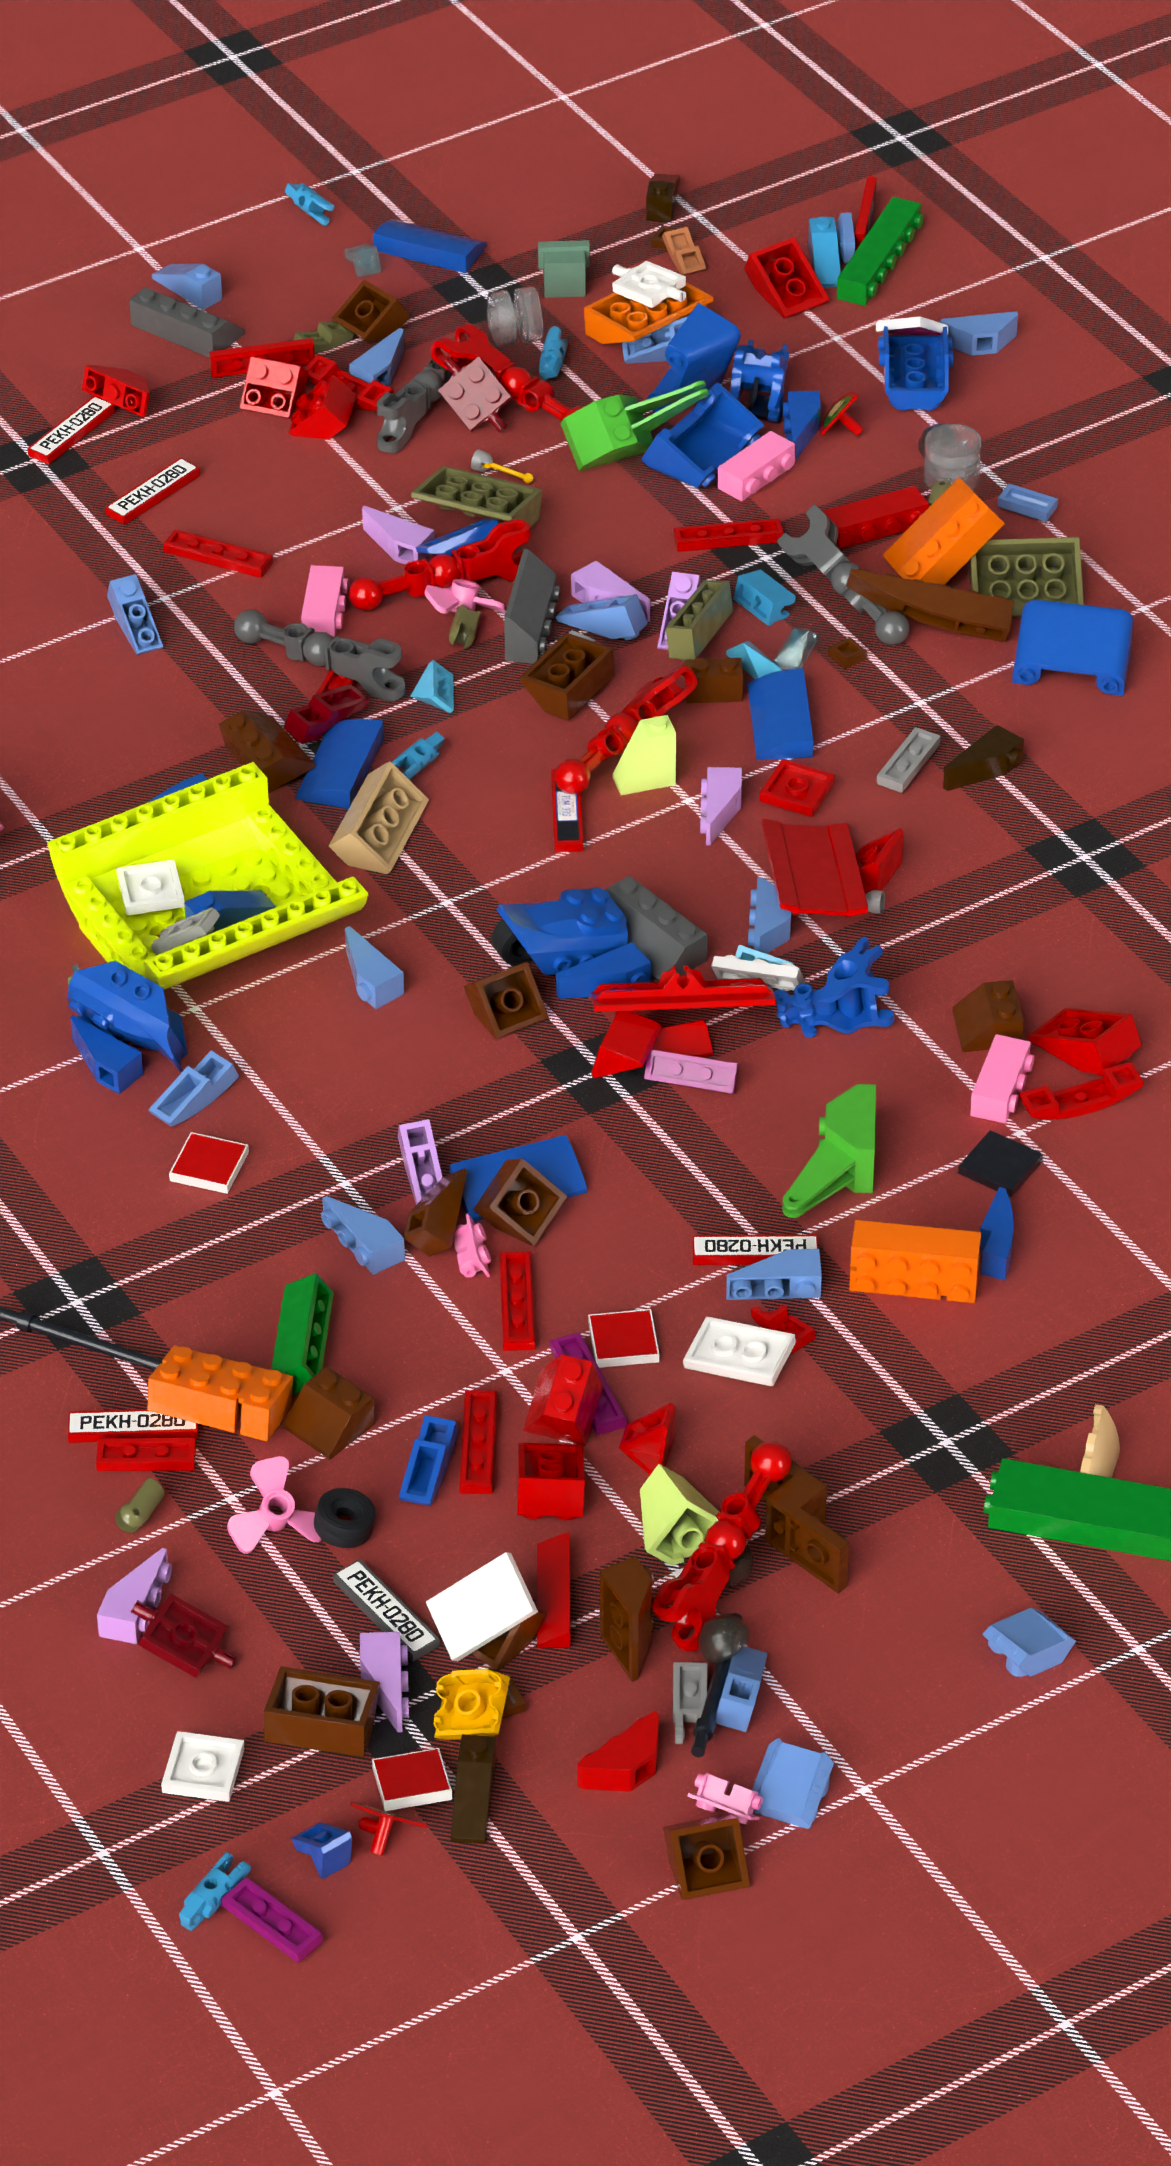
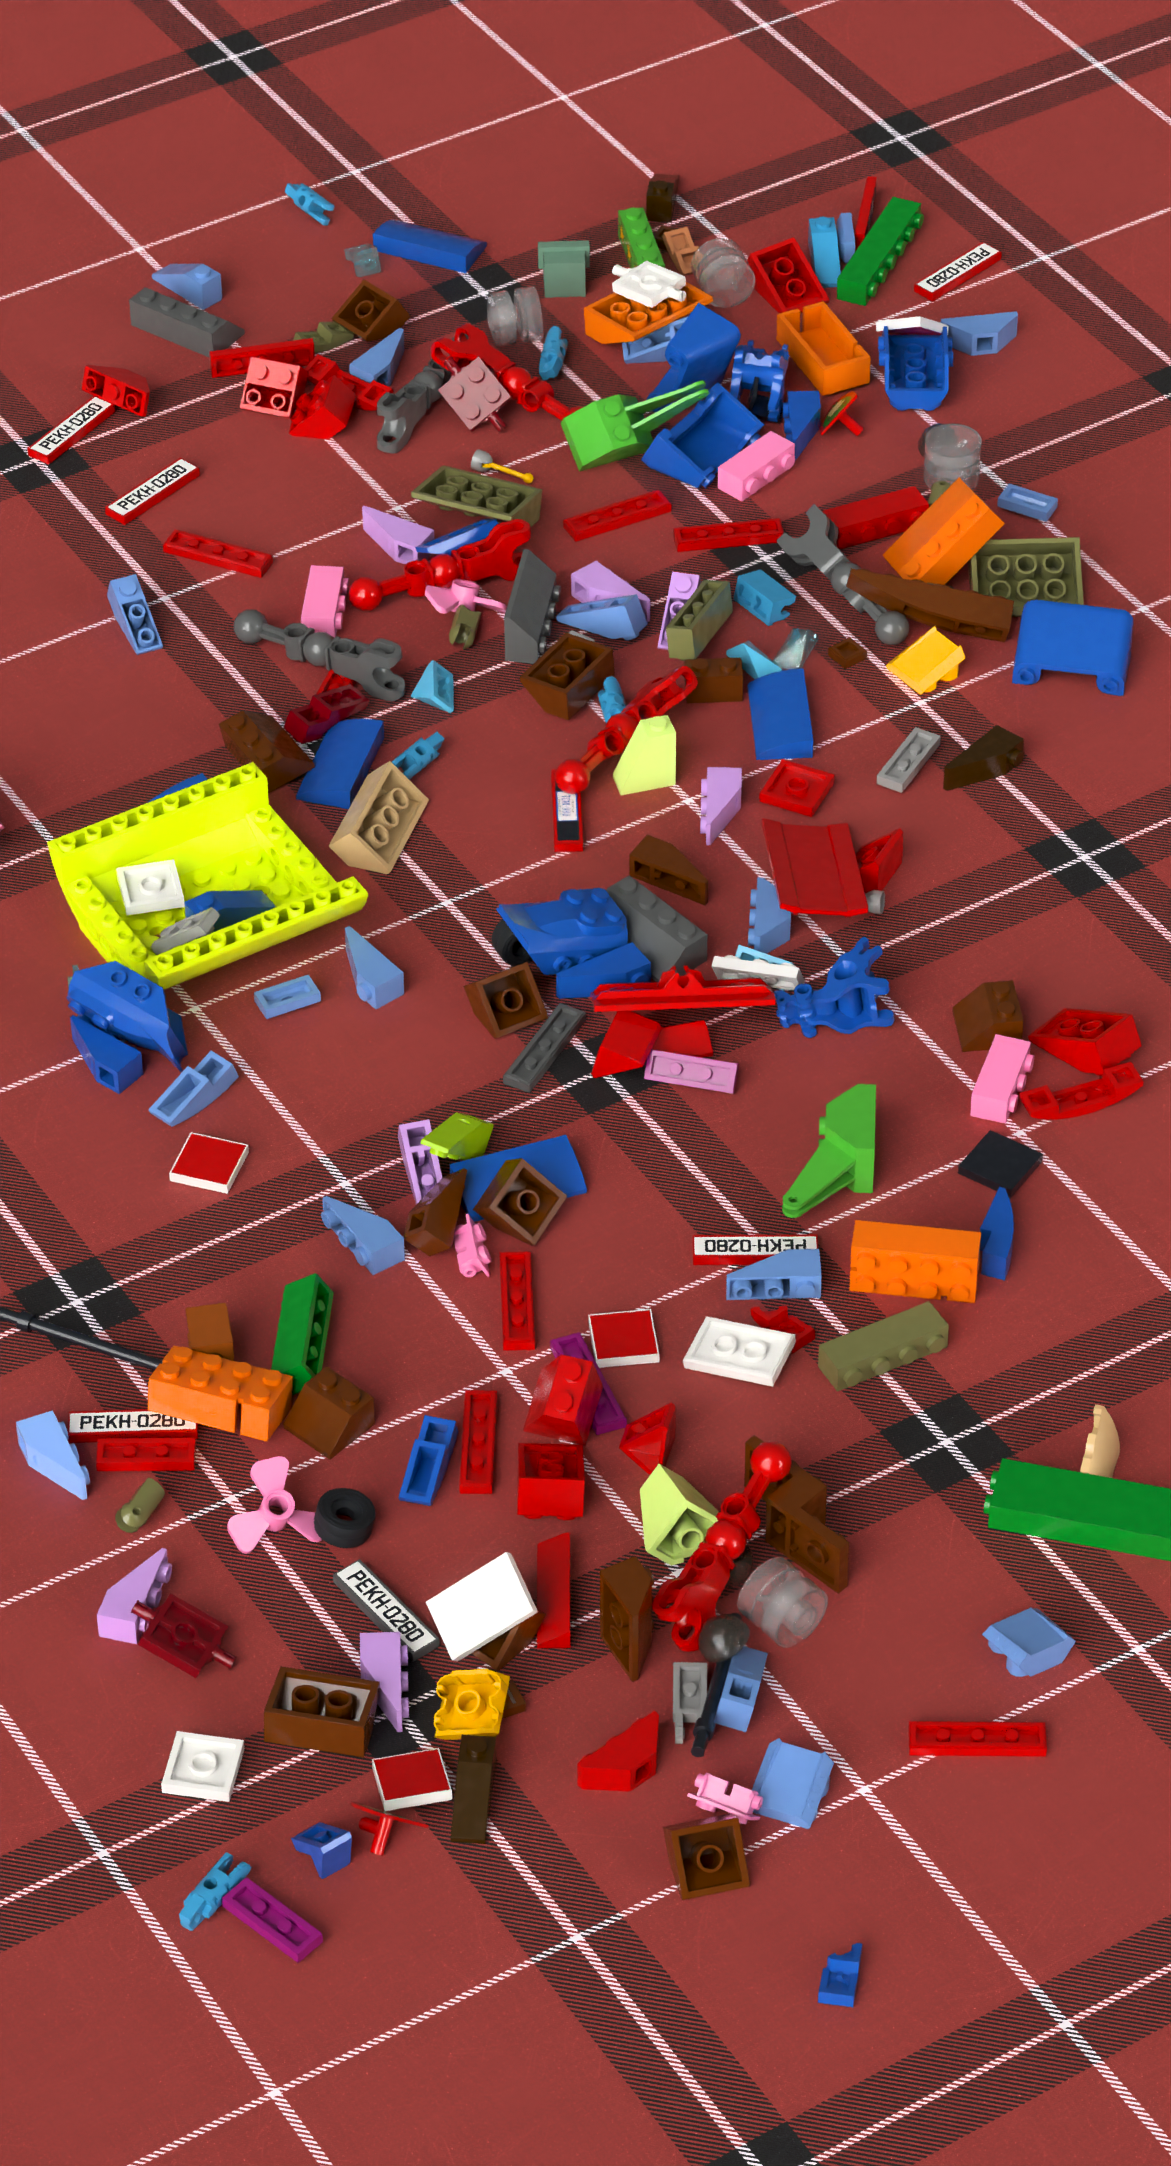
none -> light blue slope [16,1410,90,1500]
none -> dark orange piece [185,1303,234,1361]
none -> medium blue piece [254,975,321,1019]
none -> lime slope [421,1112,494,1160]
none -> dark grey tile [503,1003,586,1093]
none -> red tile [563,490,672,542]
none -> dark azure hinge [598,676,627,723]
none -> bright green brick [618,207,665,268]
none -> reddish brown slope [629,835,708,905]
none -> clear wheel [691,238,755,308]
none -> clear wheel [737,1557,828,1648]
none -> orange piece [776,301,871,396]
none -> olive brick [818,1301,949,1392]
none -> blue slope [818,1943,862,2007]
none -> yellow slope [886,626,965,695]
none -> red tile [908,1721,1047,1757]
none -> tile [914,242,1002,302]

